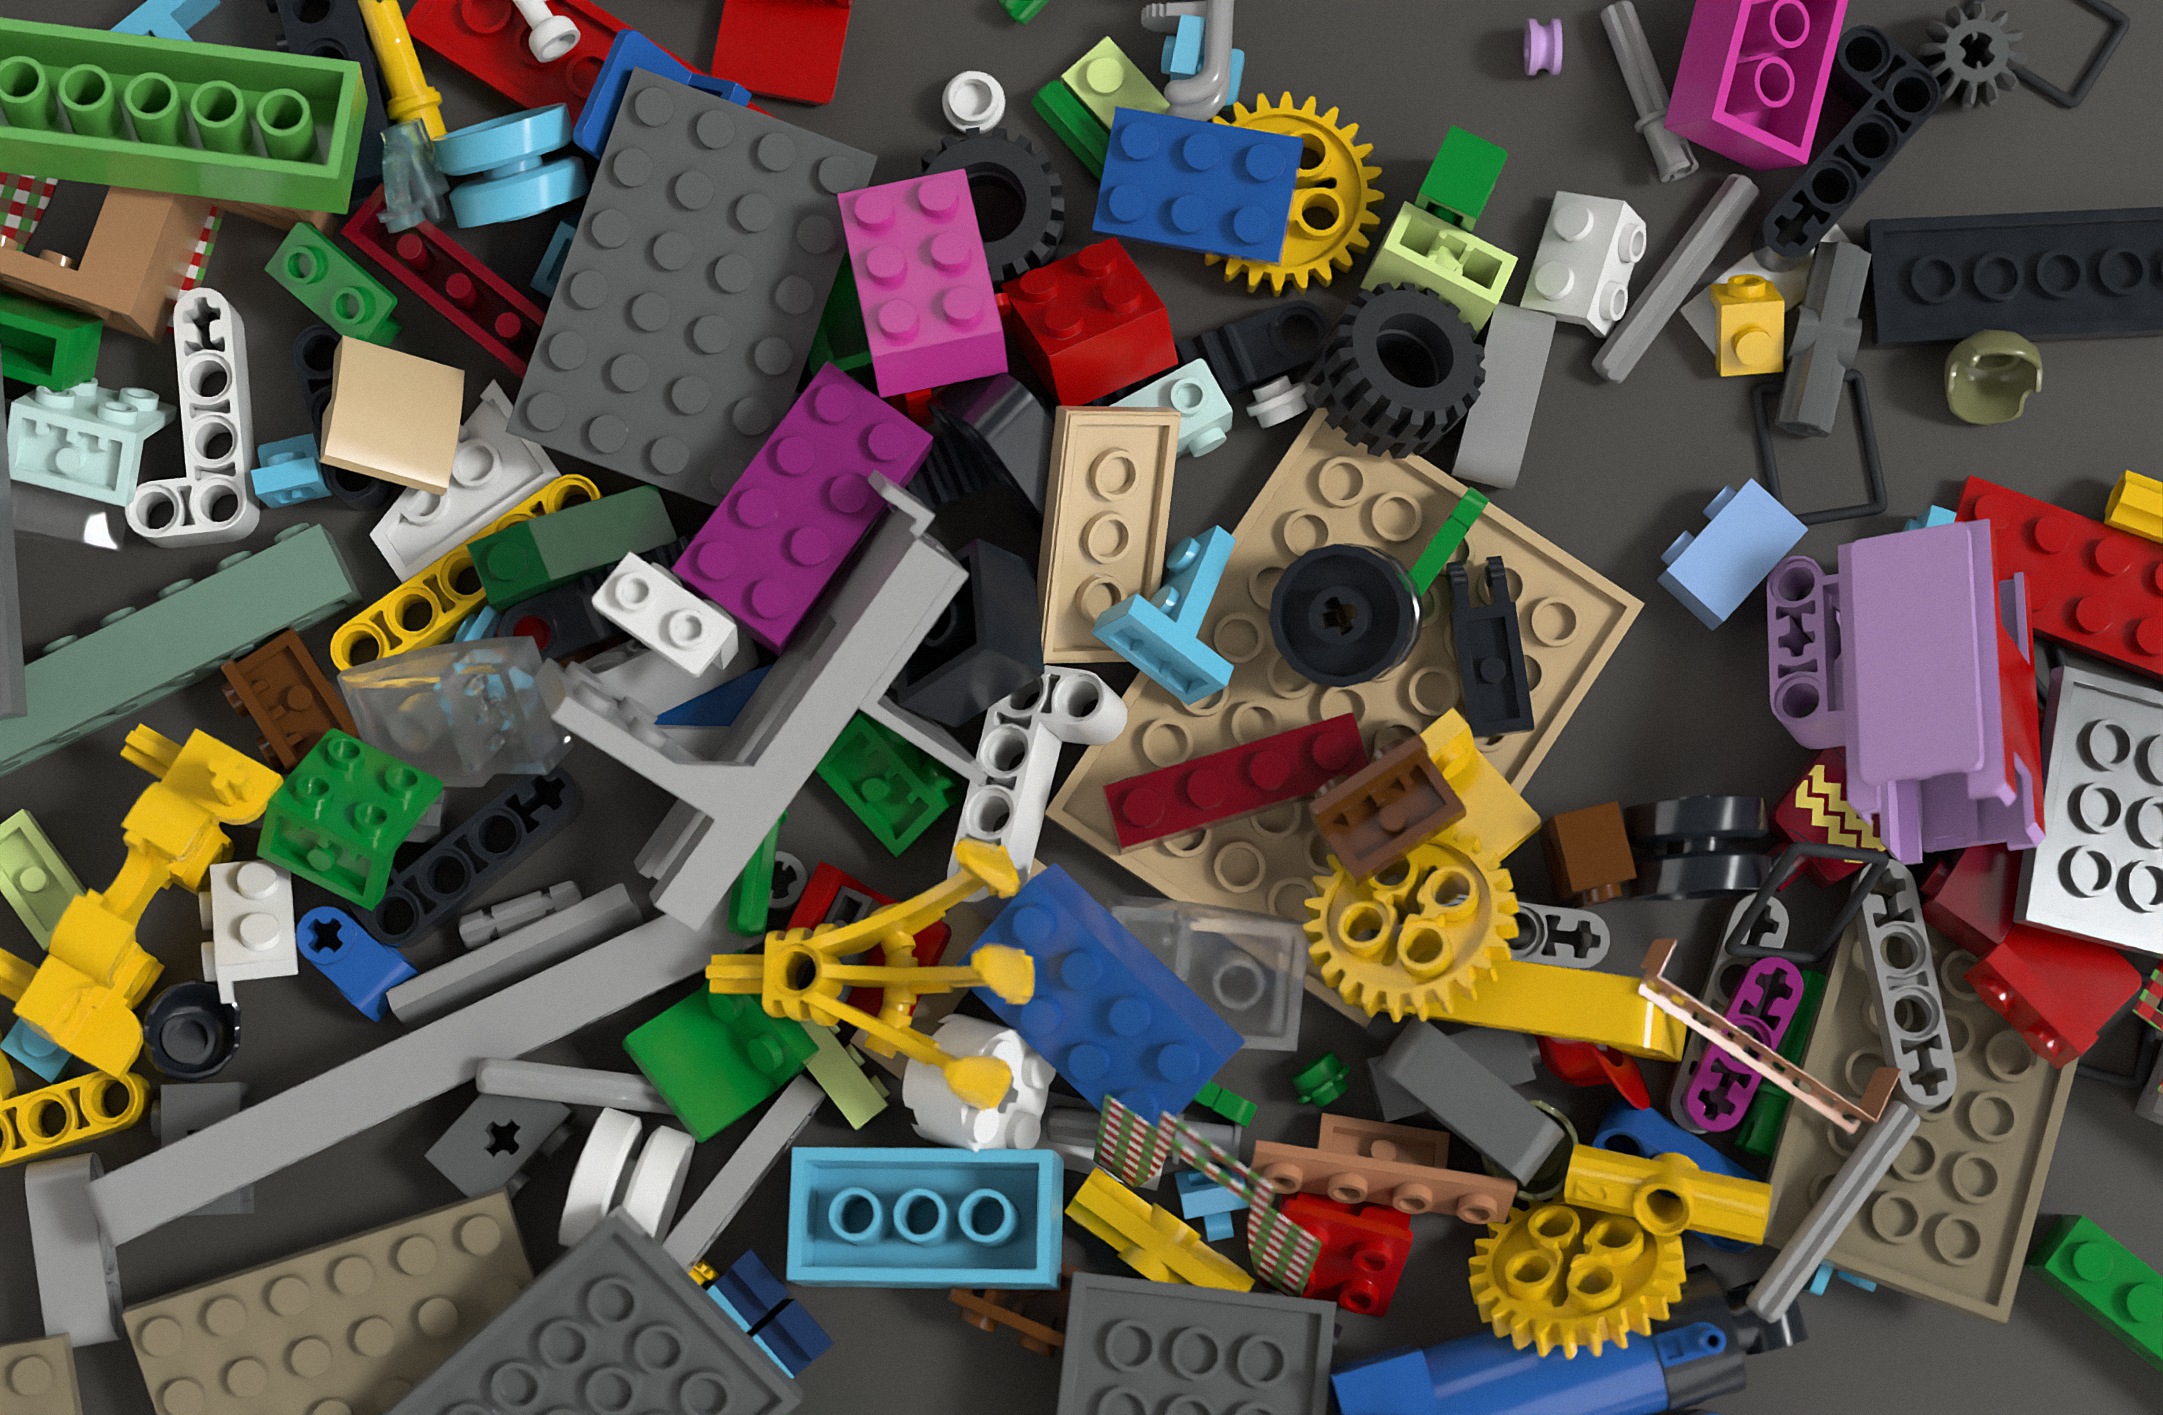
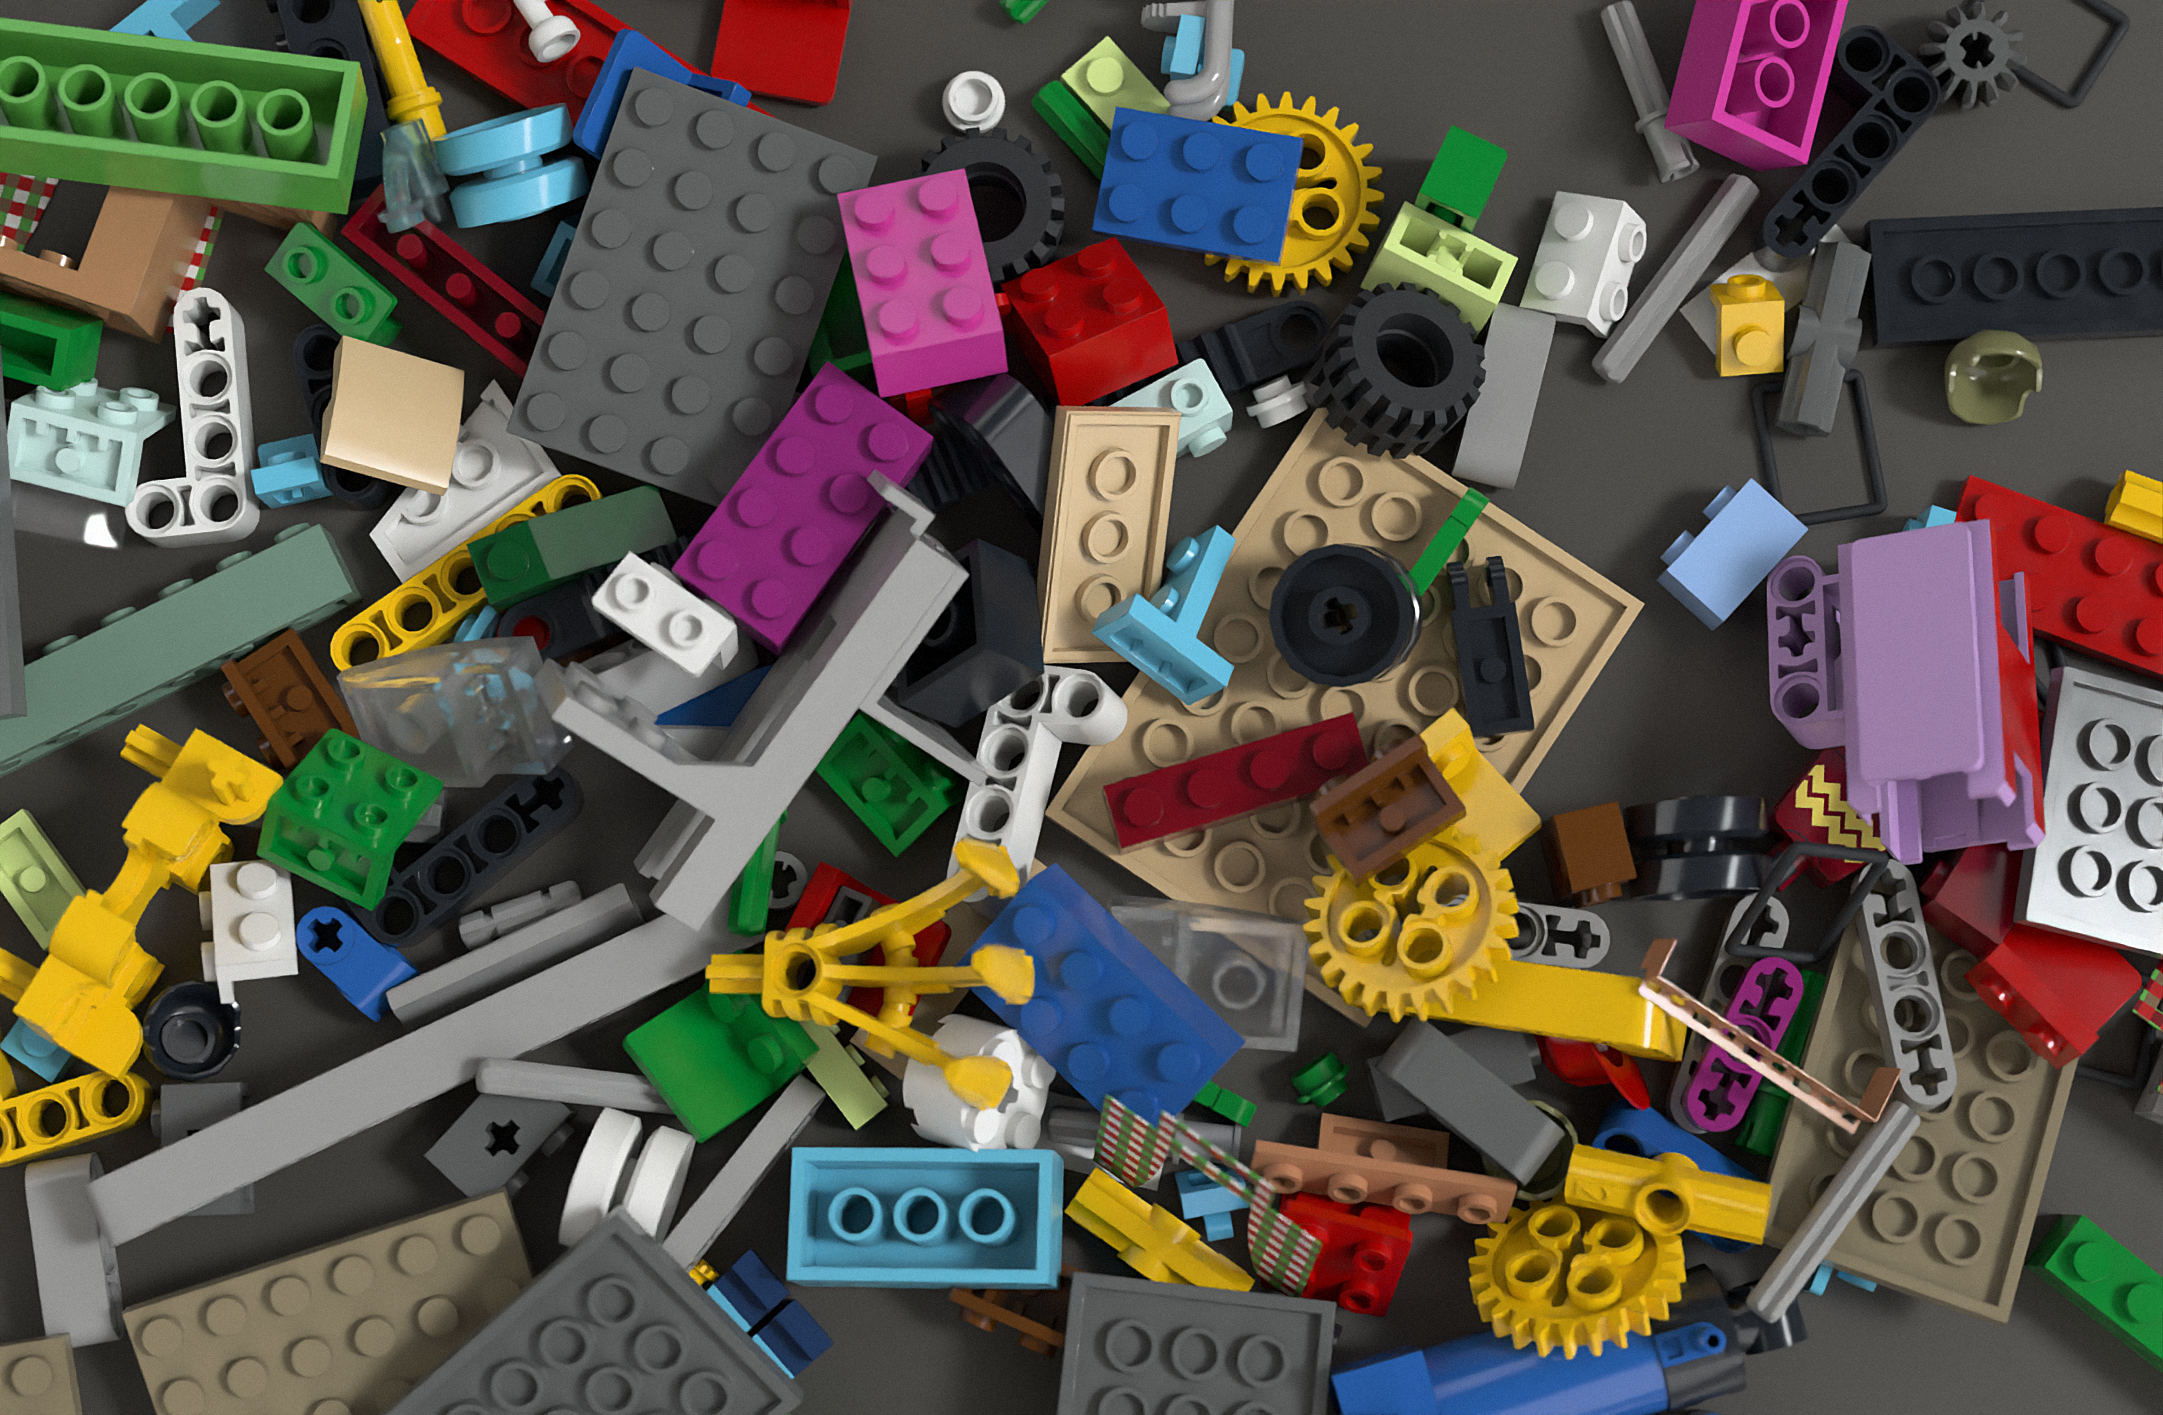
lavender bush [1524,19,1562,76] -> none

